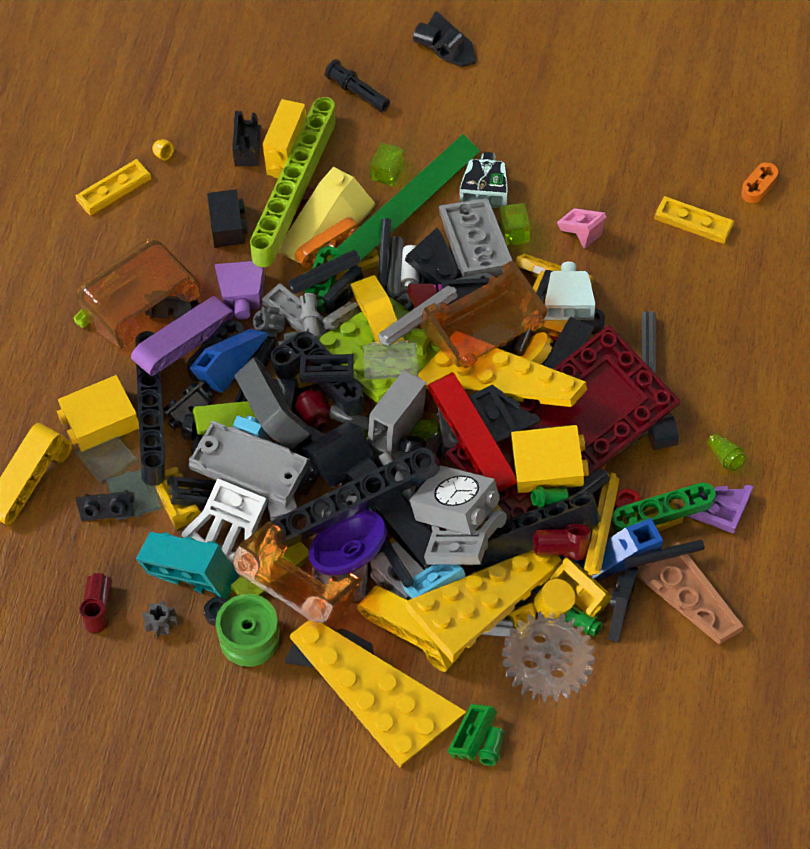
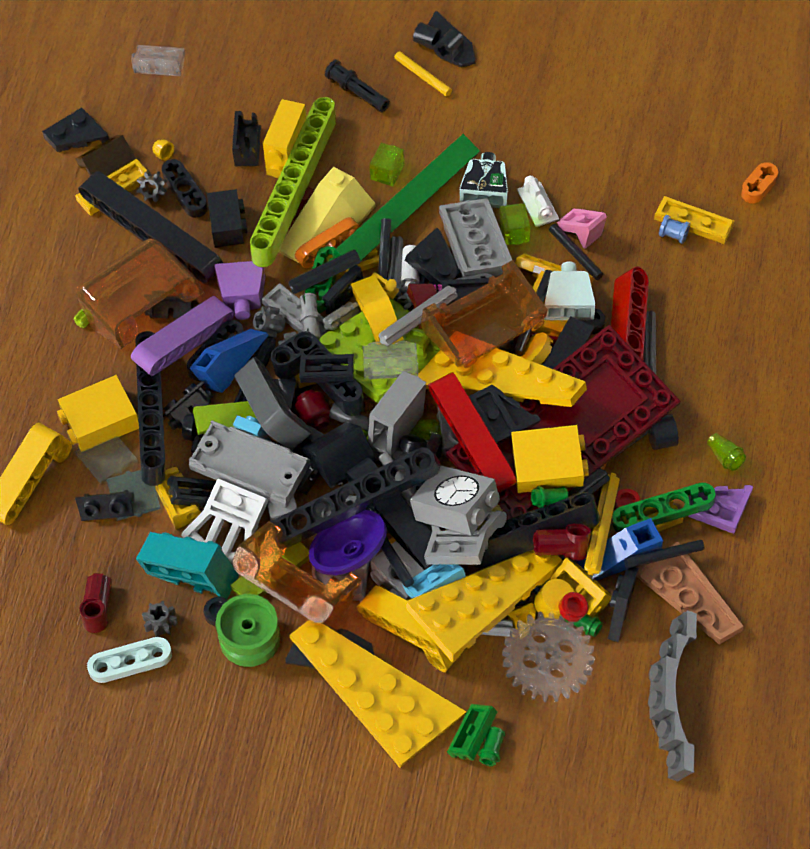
none -> black wing [42,107,109,152]
none -> dark brown panel [75,135,136,176]
none -> black beam [78,171,223,284]
none -> light aqua plate [87,637,172,683]
none -> clear bracket [131,45,185,76]
none -> dark grey gear [136,170,167,202]
none -> black beam [161,159,208,218]
none -> yellow hand [372,272,399,299]
none -> yellow bar [394,51,452,97]
none -> white hinge [517,176,559,227]
none -> black bar [549,224,604,280]
none -> red tile [558,592,588,622]
none -> red beam [611,266,649,360]
none -> dark grey piece [648,610,697,781]
none -> medium blue bush [659,215,690,244]

